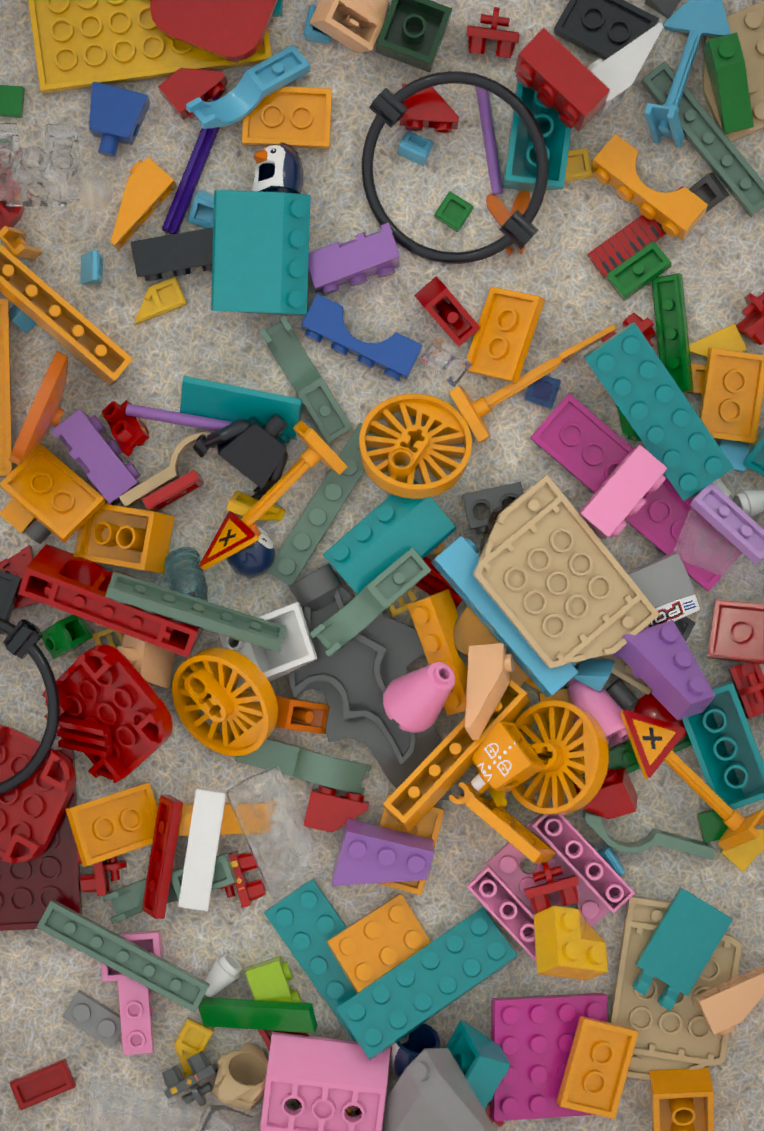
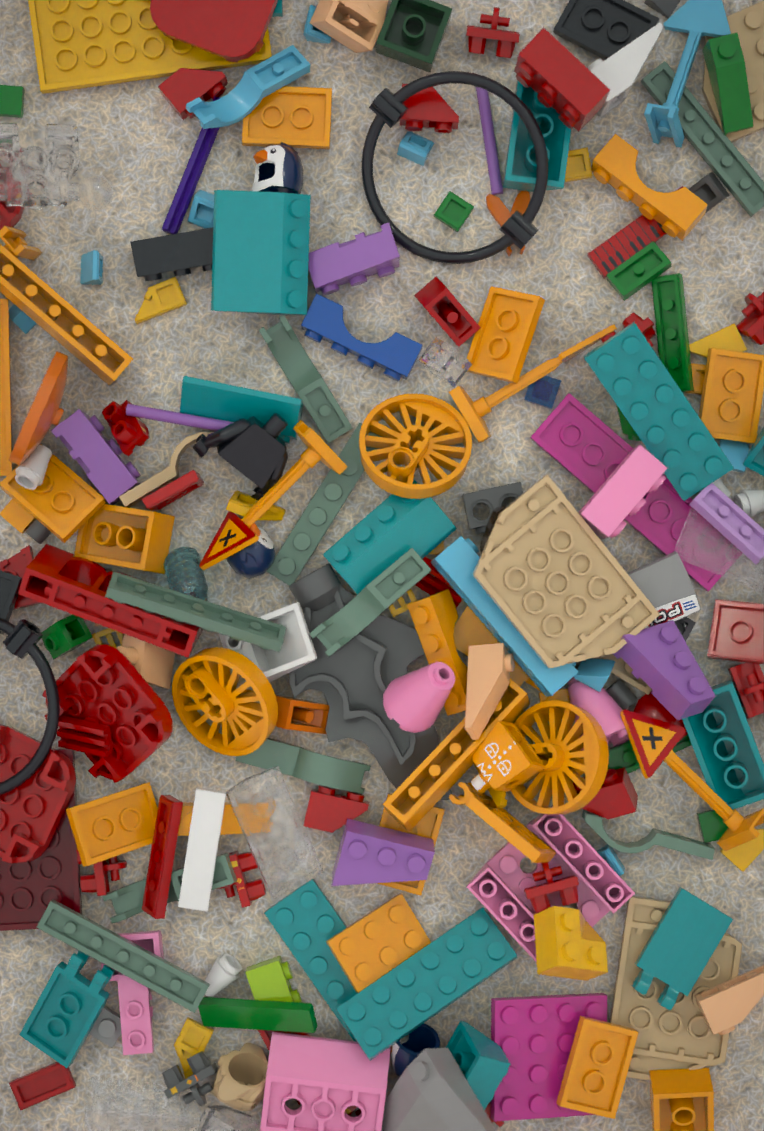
blue torso [89,82,151,157] -> none
light orange slope [110,157,177,250] -> none
none -> white cone [15,445,52,490]
none -> teal tile [19,951,115,1068]

